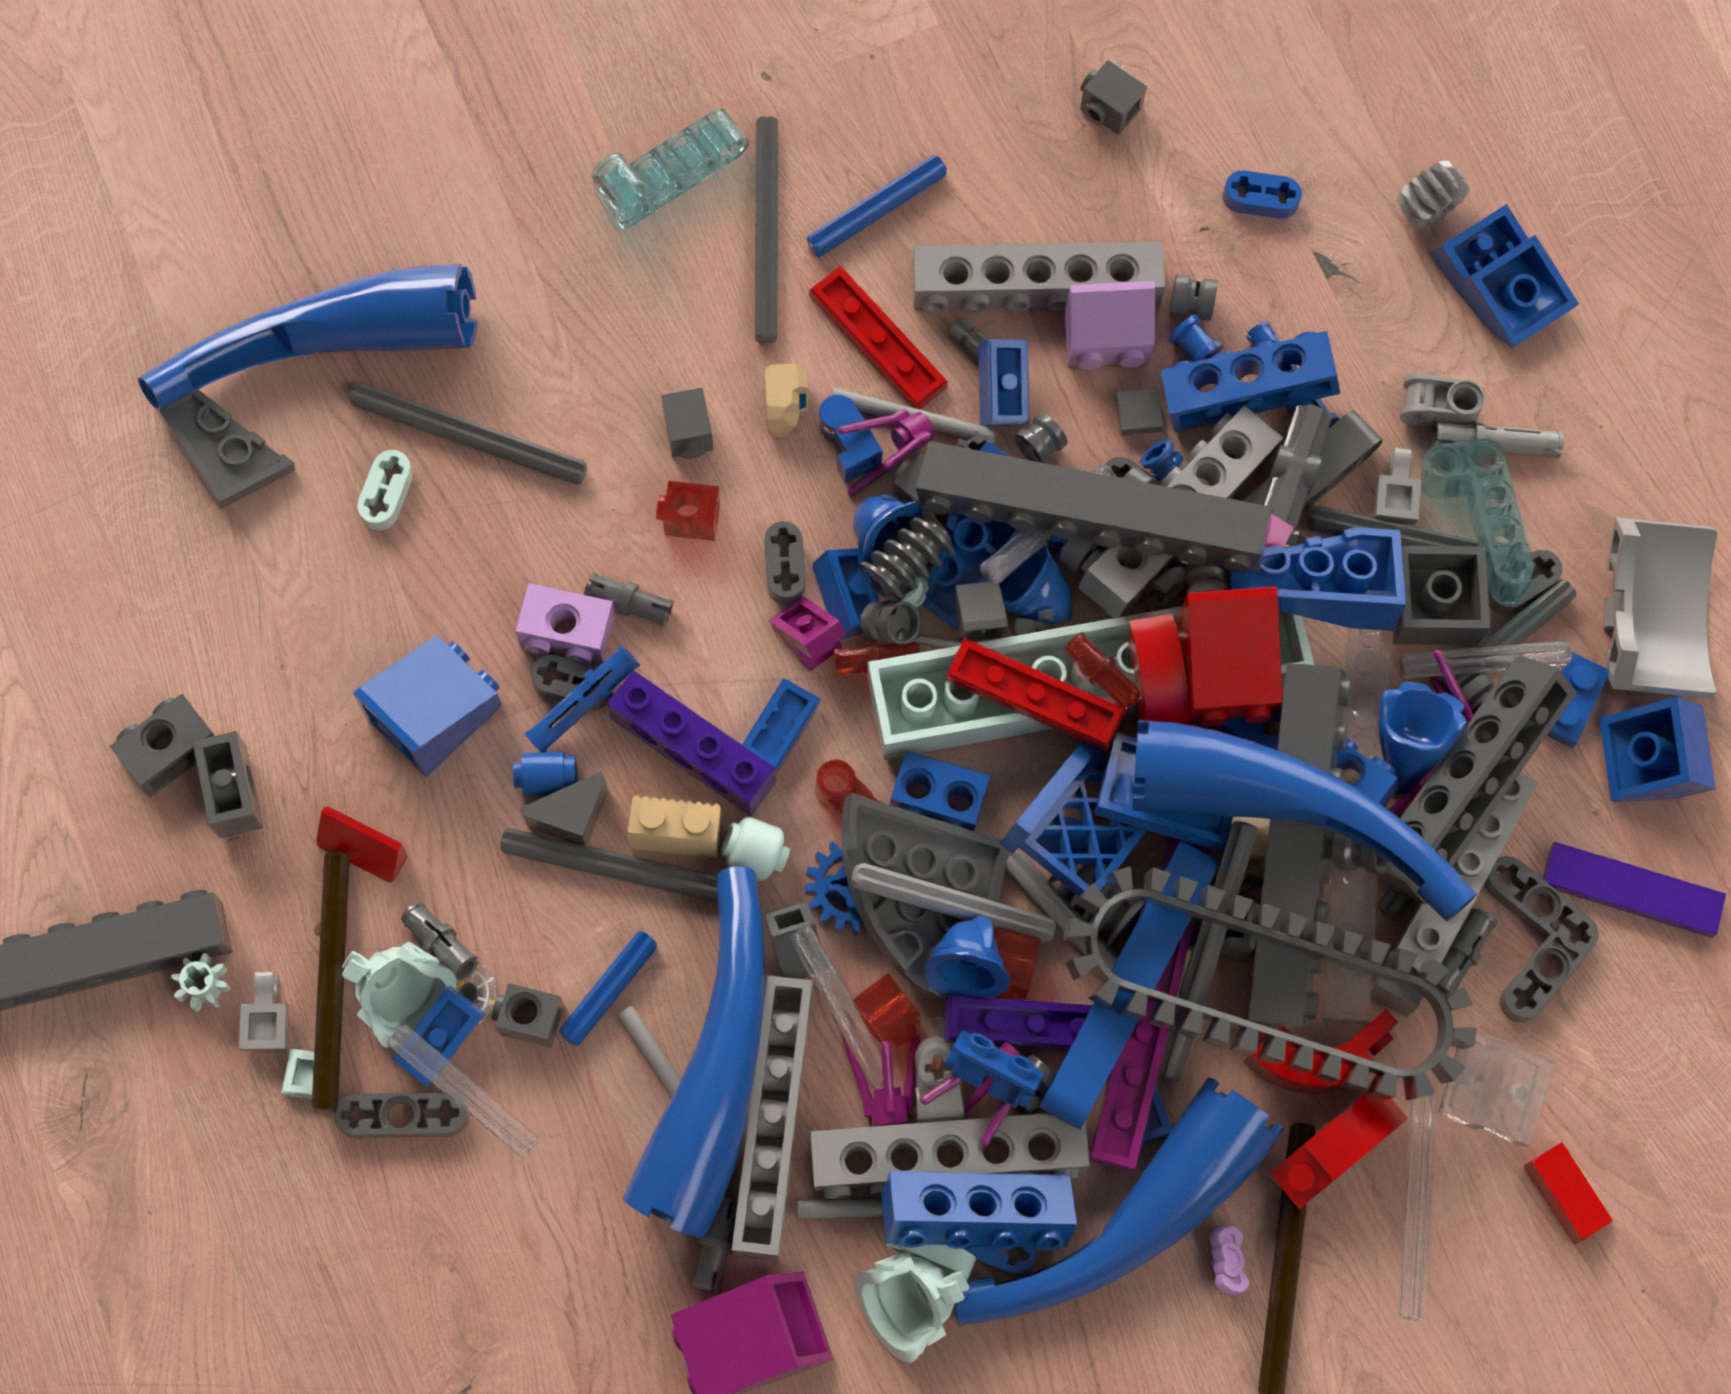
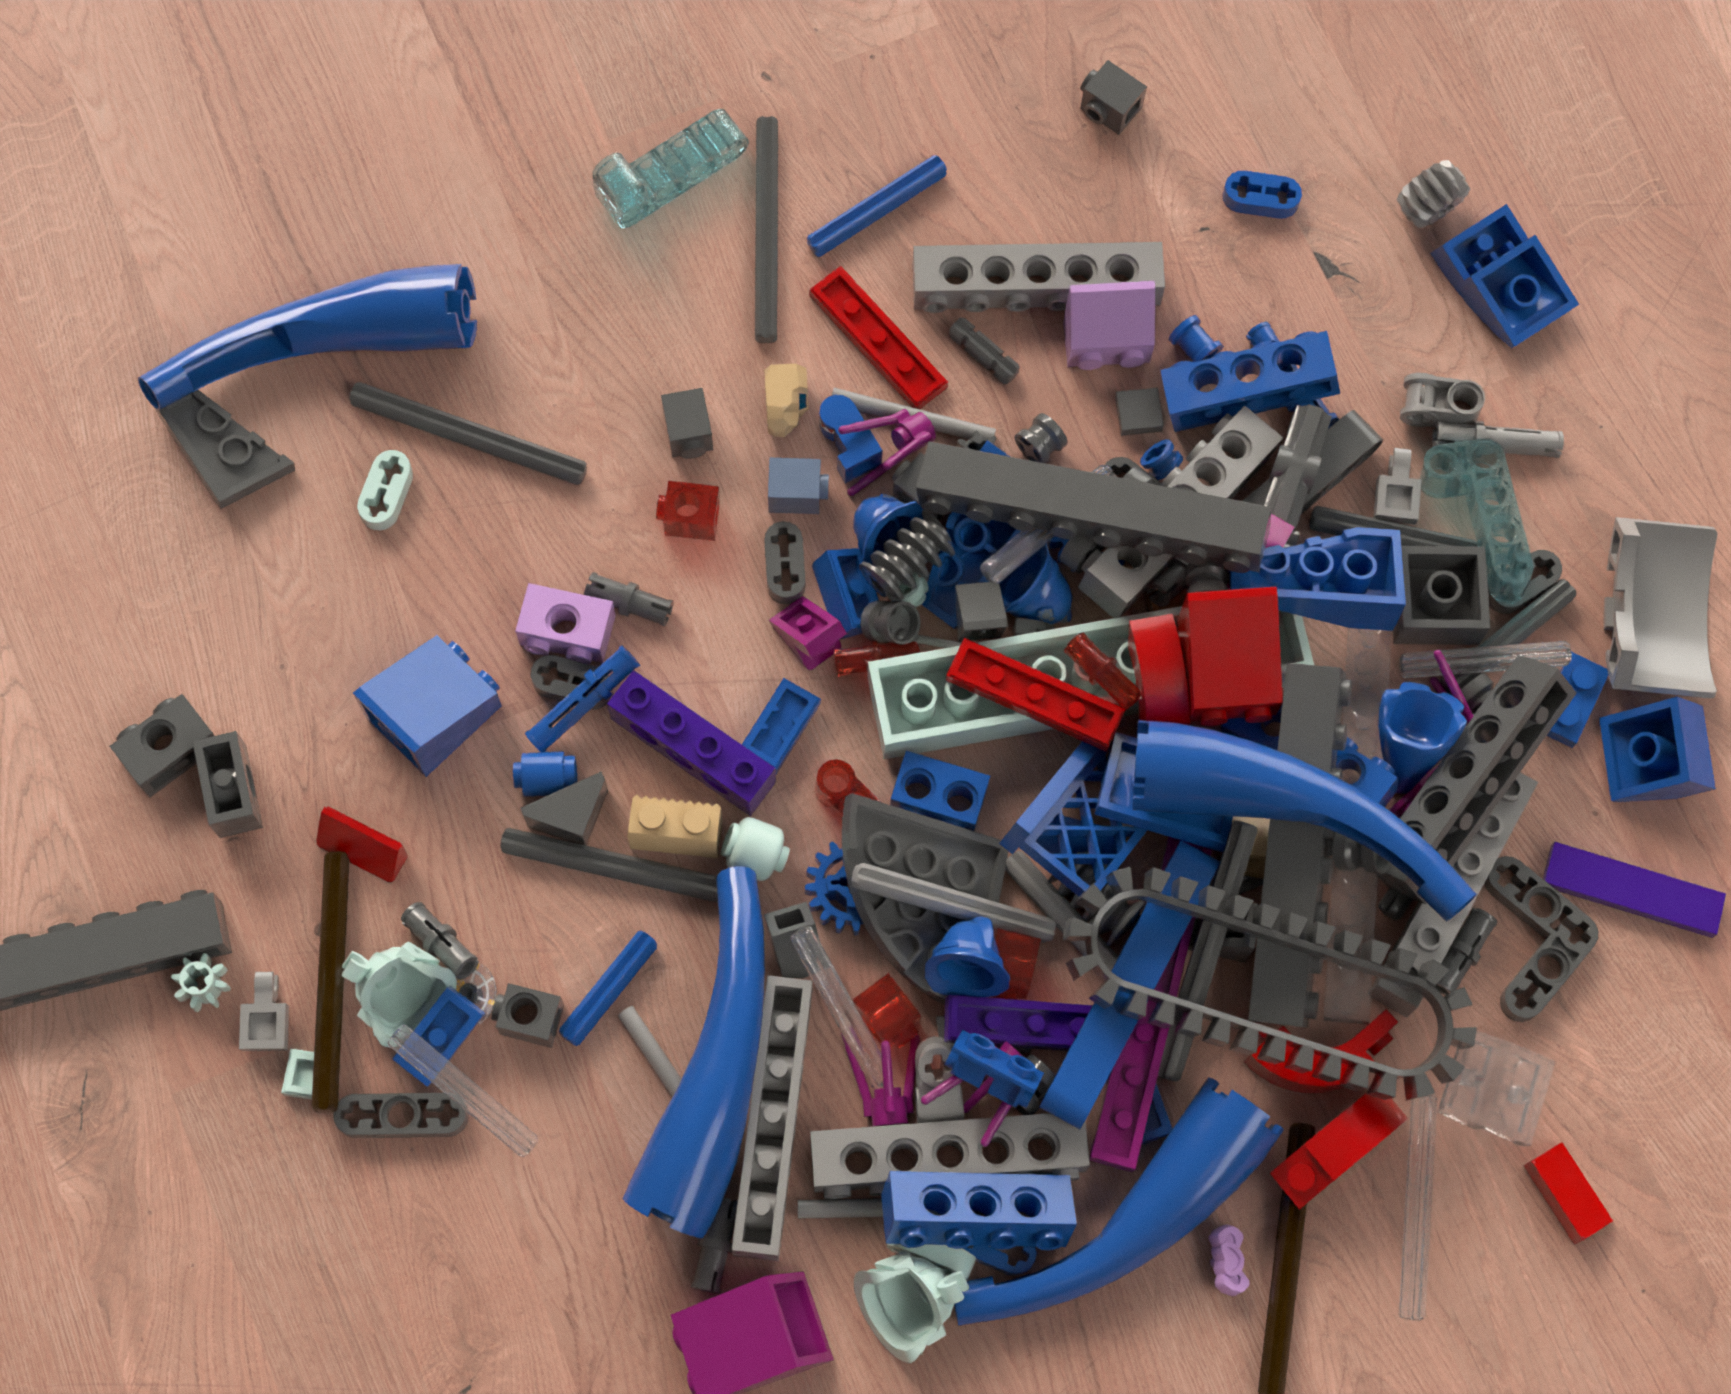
blue slope [978,339,1030,426] -> none
dark grey wheel [1169,274,1218,321] -> none
none -> sand blue brick [768,457,829,514]

